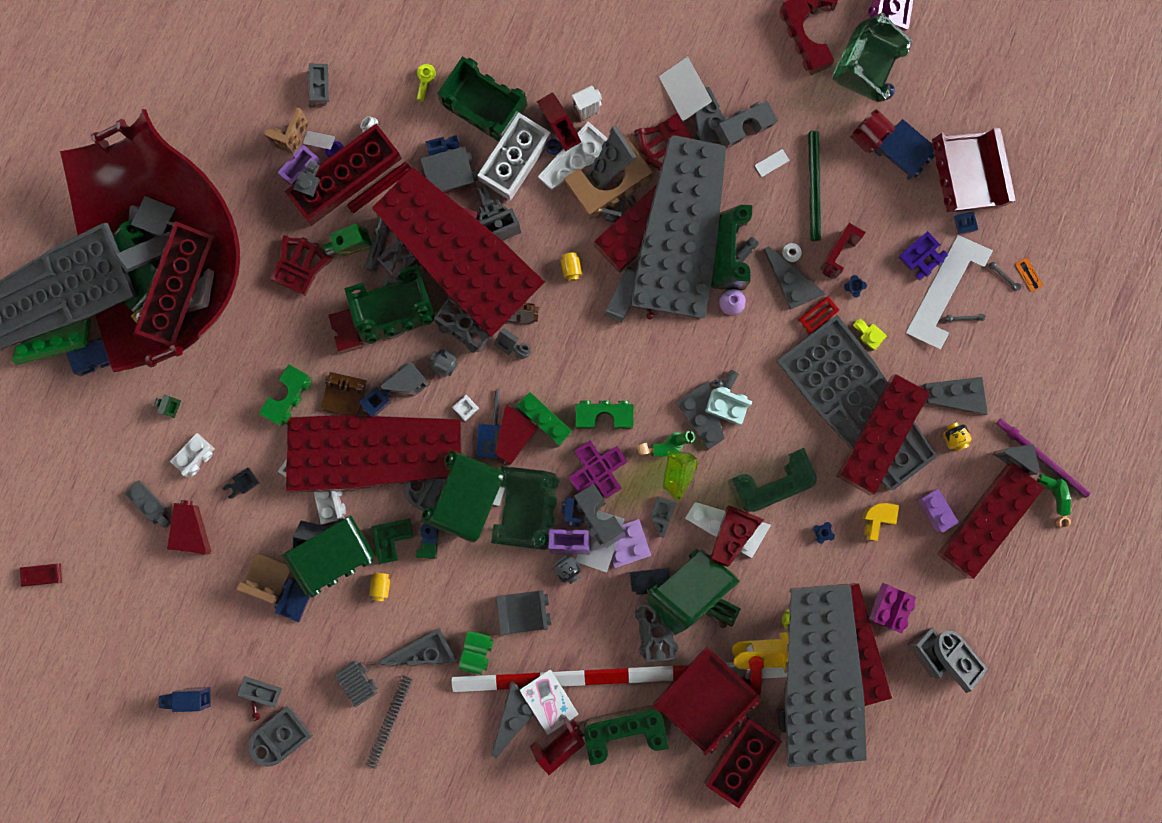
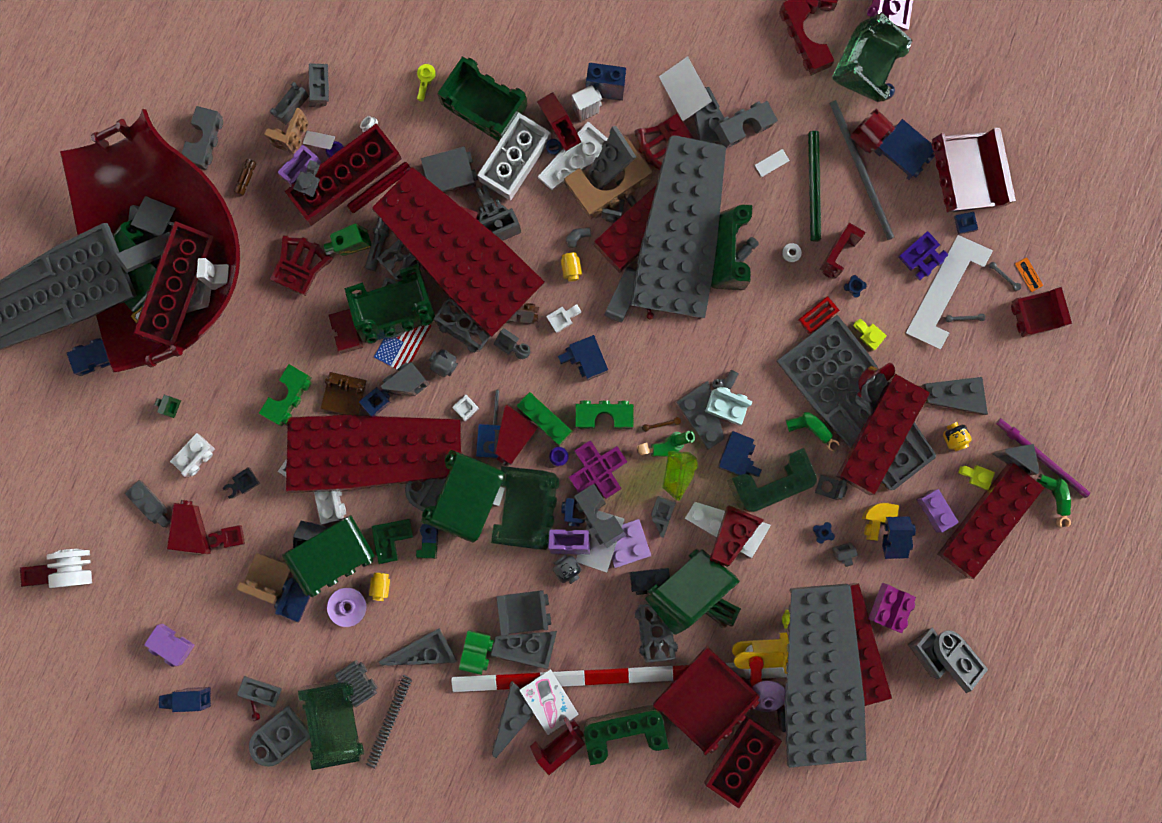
green wing [12,318,91,365] -> none
dark blue plate [425,135,460,156] -> none
lavender brick [719,289,746,315] -> none
dark grey wing [764,247,825,310] -> none
none -> white wheel [47,549,92,588]
none -> medium lavender brick [144,624,195,667]
none -> dark grey arch [182,106,223,170]
none -> white slope [197,258,229,290]
none -> dark red plate [208,525,245,548]
none -> reddish brown axle [234,159,256,196]
none -> dark grey hinge [270,82,309,125]
none -> clear green windscreen [298,681,364,770]
none -> lavender dish [327,588,366,627]
none -> sticker [374,325,431,370]
none -> dark grey wing [491,631,557,670]
none -> white plate [546,305,581,333]
none -> dark purple plate [549,447,568,466]
none -> dark blue hinge [558,335,608,381]
none -> dark grey arm [566,228,591,248]
none -> dark blue panel [586,63,626,101]
none -> reddish brown hinge [642,417,681,432]
none -> dark blue hinge [717,431,762,478]
none -> lavender dish [752,681,785,712]
none -> green arm [786,412,839,451]
none -> dark grey bracket [815,475,848,500]
none -> dark grey piece [829,100,894,240]
none -> dark grey tile [832,542,858,567]
none -> hair [855,363,895,416]
none -> dark blue brick [882,516,916,559]
none -> neon yellow plate [958,465,995,490]
none -> dark red panel [1011,287,1072,337]

